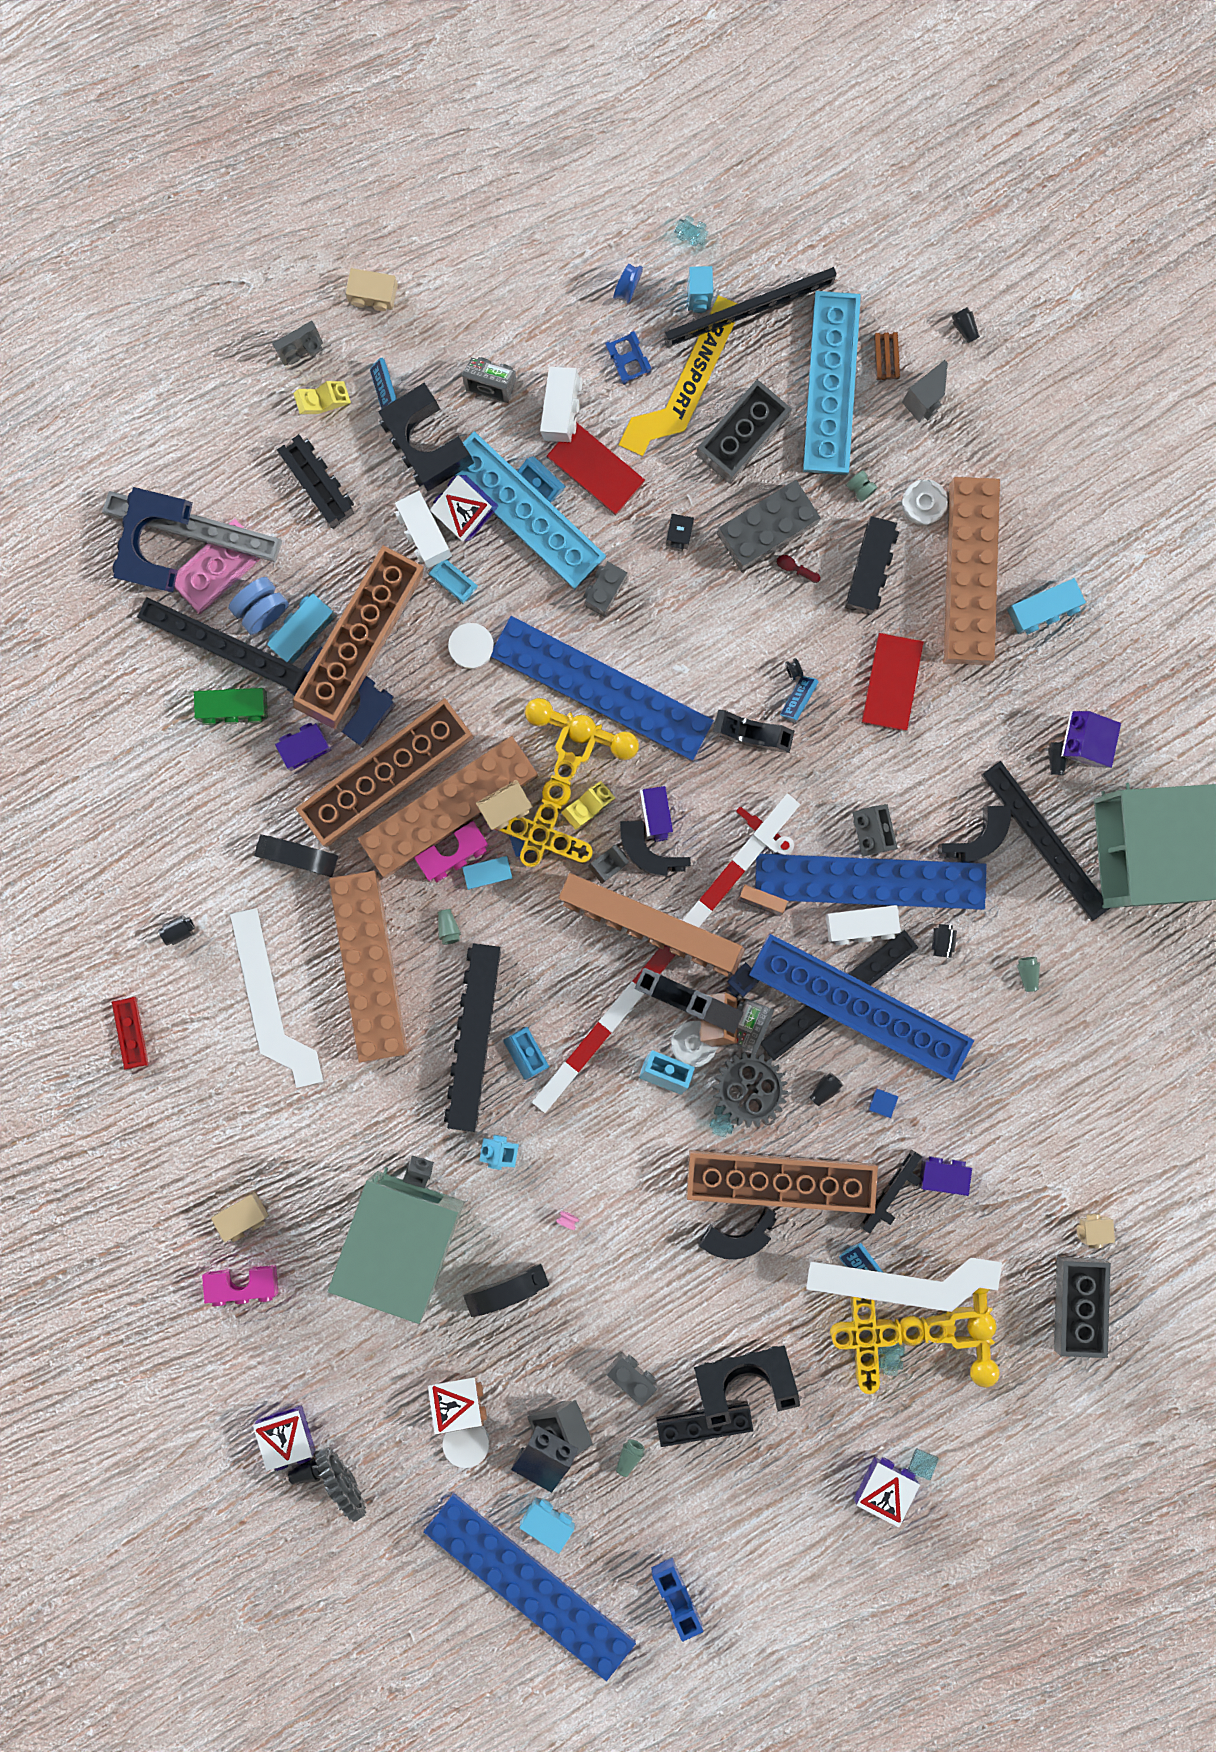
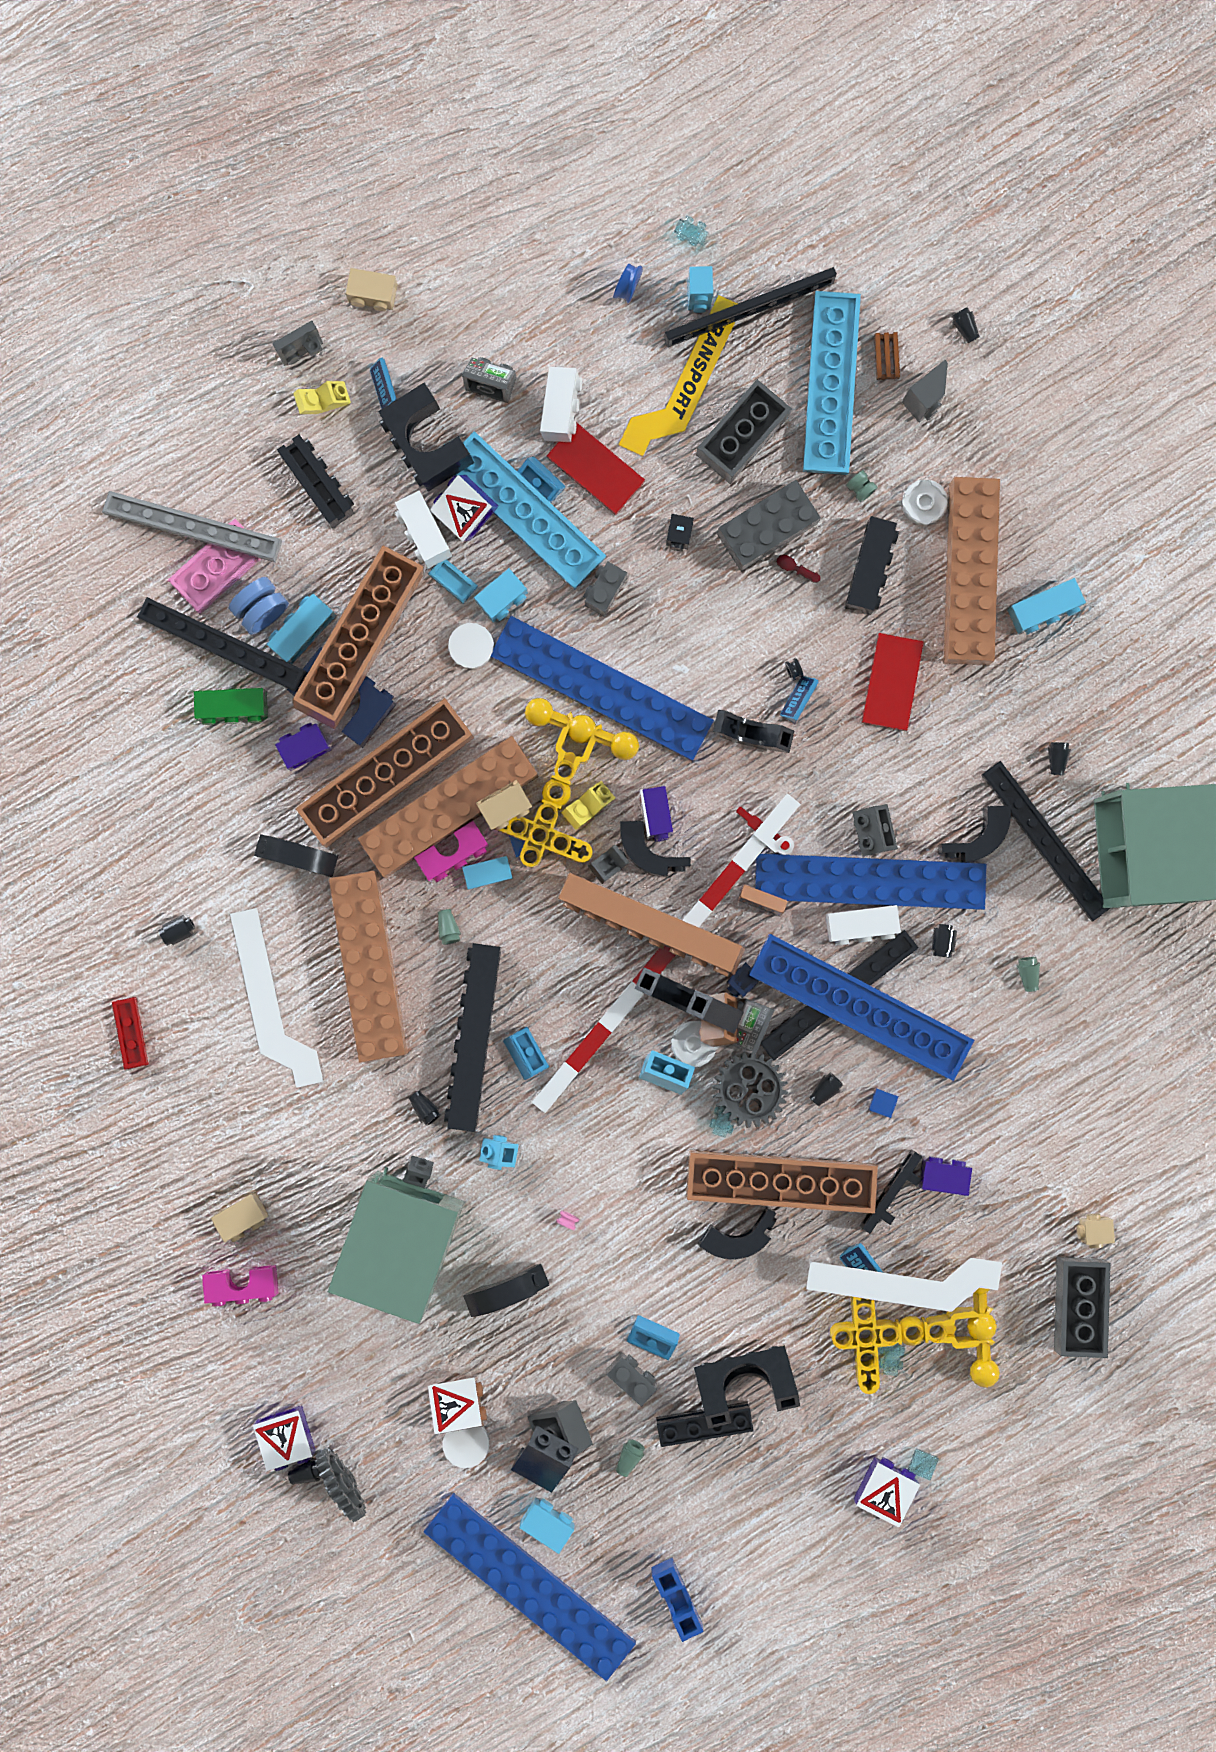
dark blue arch [112,487,193,592] -> none
blue piece [605,331,651,384] -> none
dark purple piece [1061,711,1121,768] -> none
none -> black cone [409,1090,441,1126]
none -> medium azure brick [474,568,528,622]
none -> dark azure slope [626,1315,680,1361]

